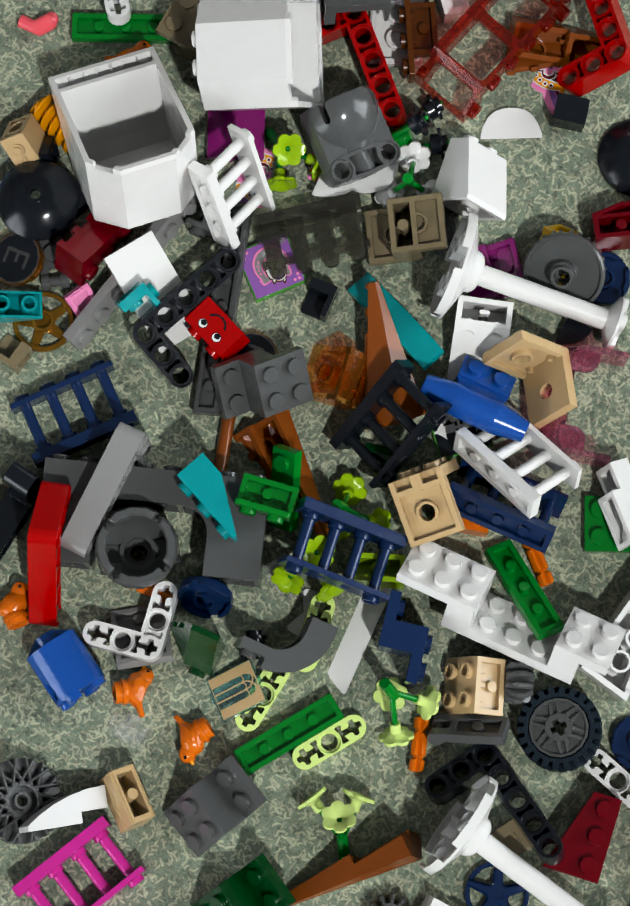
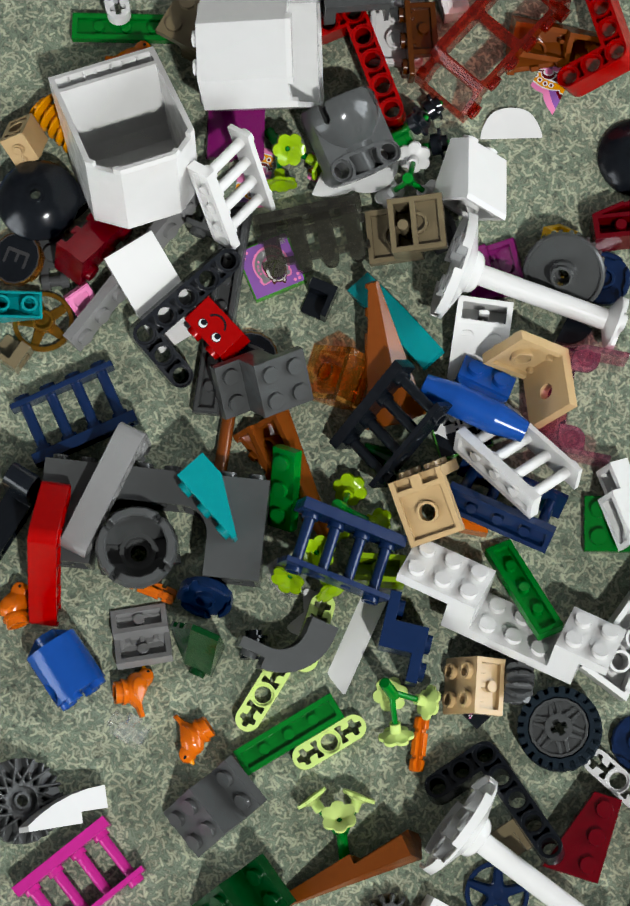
coral arm [18,12,59,36] -> none
black tile [39,136,61,163] -> none
white beam [82,581,178,662] -> none
tan brick [99,764,156,833] -> none
teal bracket [114,281,161,313] -> none
piece [206,659,268,723] -> none
green bracket [234,473,299,525] -> none
dark grey plate [427,713,510,746] -> none
orange axle [522,544,554,587] -> none
black panel [550,93,590,133] -> none

